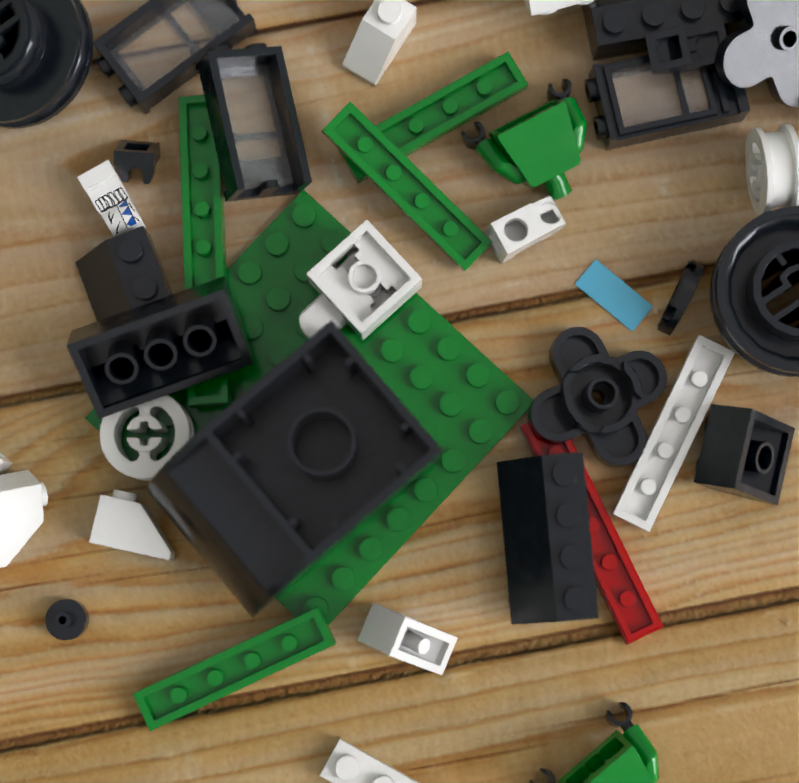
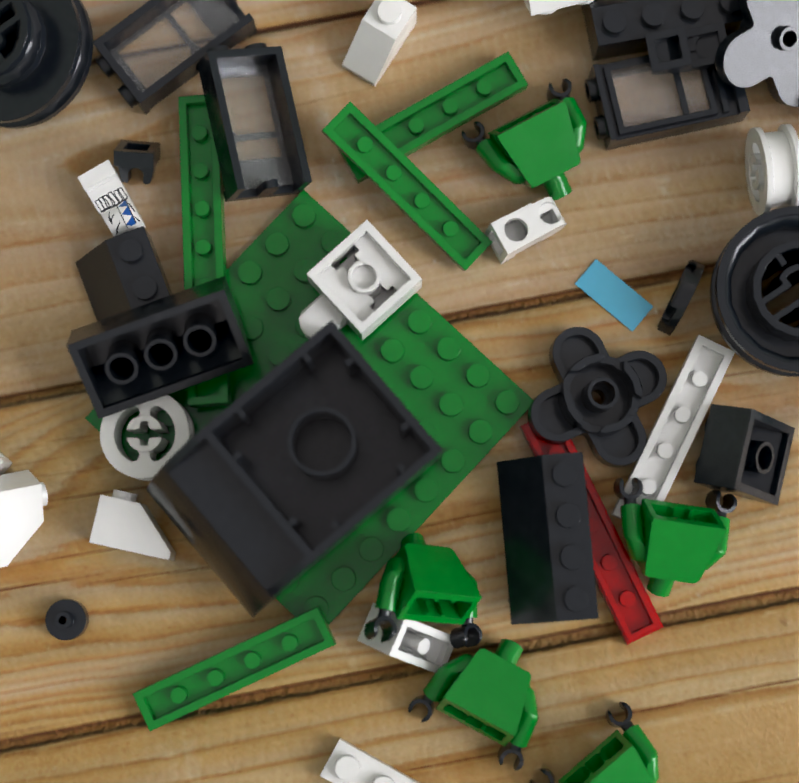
none -> green torso [364,533,483,649]
none -> green torso [408,639,538,771]
none -> green torso [613,478,737,597]

